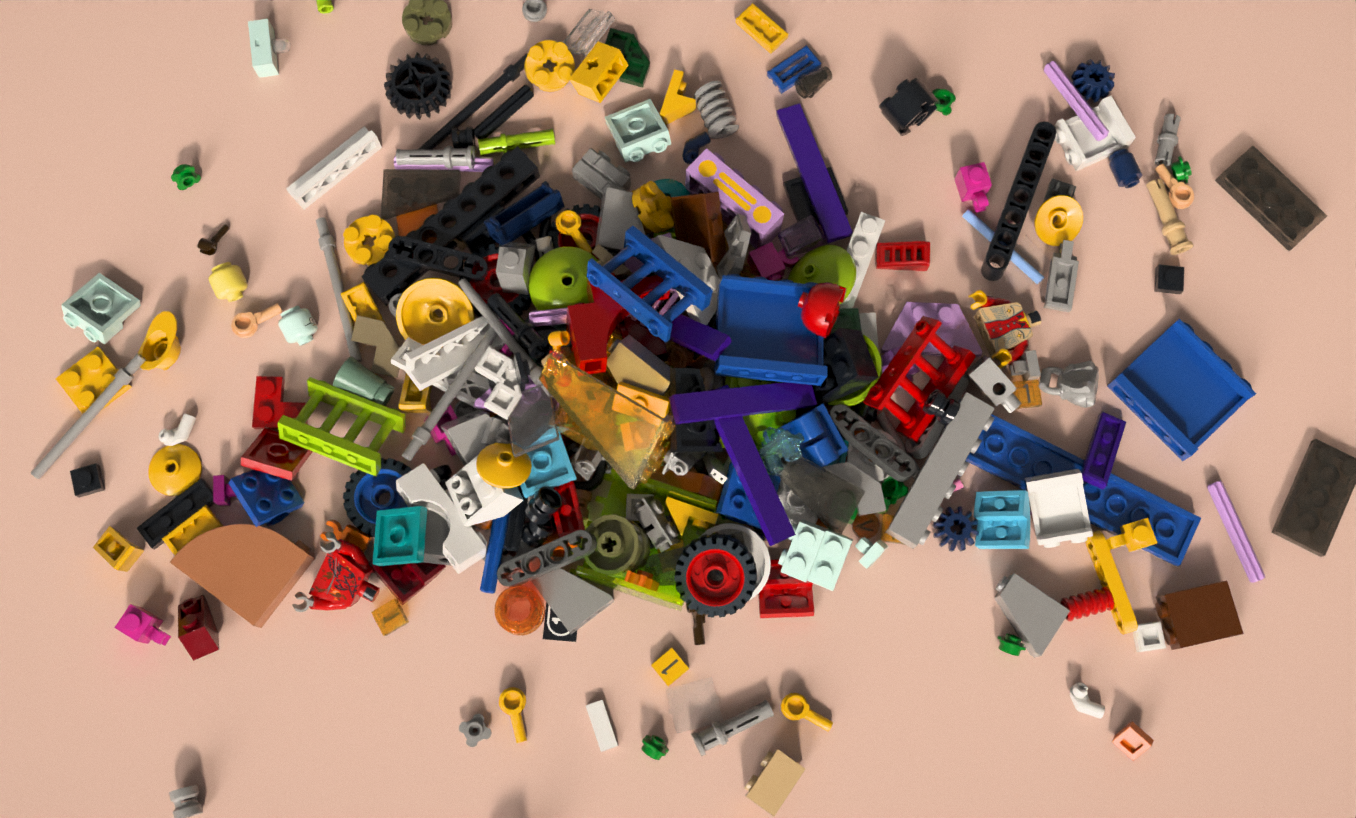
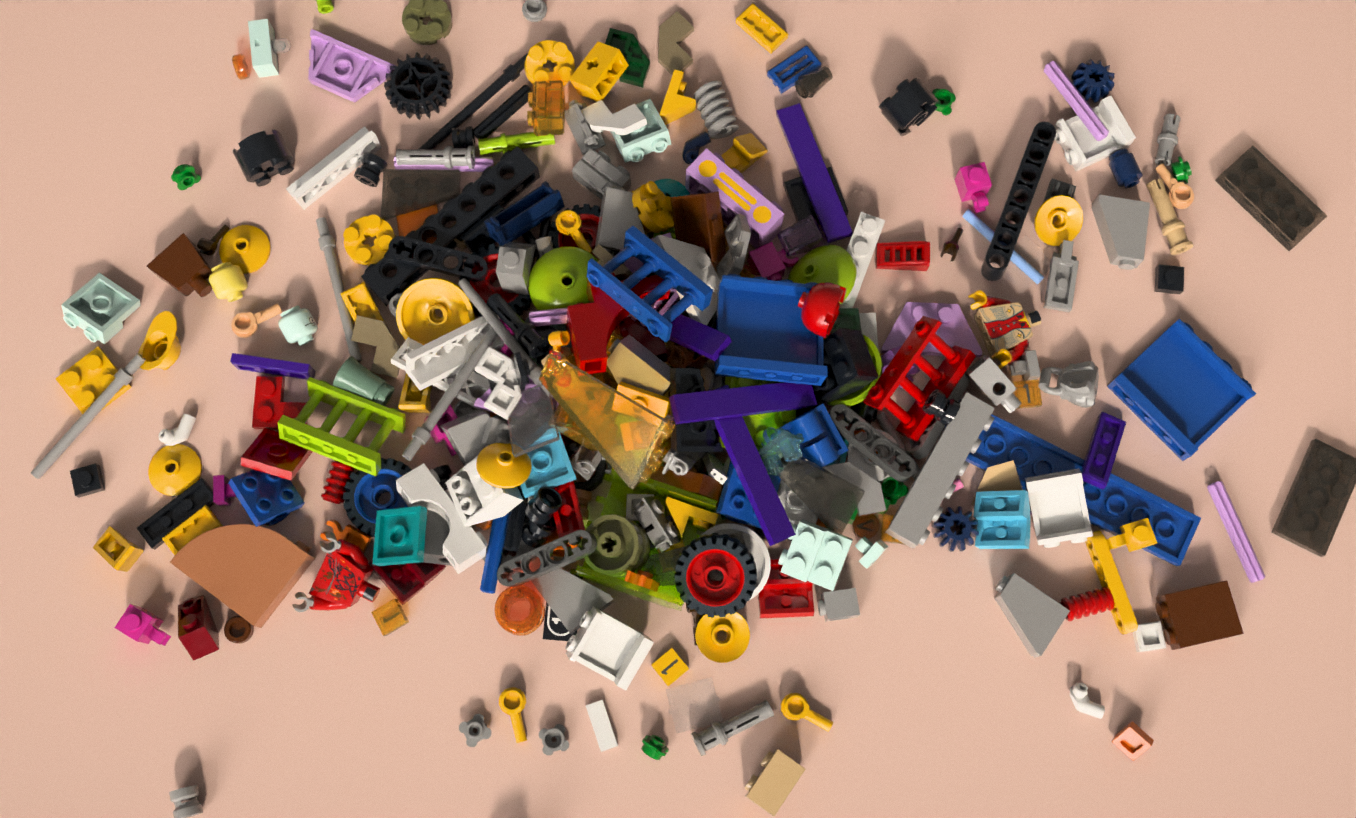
clear plate [563,9,615,56] -> none
green plate [998,633,1026,656] -> none
none -> reddish brown torso [147,233,212,297]
none -> yellow dish [219,225,271,274]
none -> reddish brown tile [224,616,254,644]
none -> dark purple tile [230,353,316,380]
none -> clear orange tile [232,53,250,80]
none -> black brick [233,130,294,187]
none -> lavender wing [308,29,396,103]
none -> red piece [321,460,355,504]
none -> black wheel [354,152,388,187]
none -> clear yellow brick [527,80,565,136]
none -> light grey plate [539,724,569,755]
none -> light grey hinge [562,100,606,155]
none -> white panel [565,606,654,690]
none -> white tile [581,100,647,135]
none -> dark tan tile [658,11,694,75]
none -> yellow dish [695,612,750,663]
none -> yellow slope [721,133,768,174]
none -> light grey brick [817,588,860,622]
none -> dark brown hand [940,228,963,261]
none -> tan sticker [971,460,1023,505]
none -> light grey slope [1092,194,1150,270]

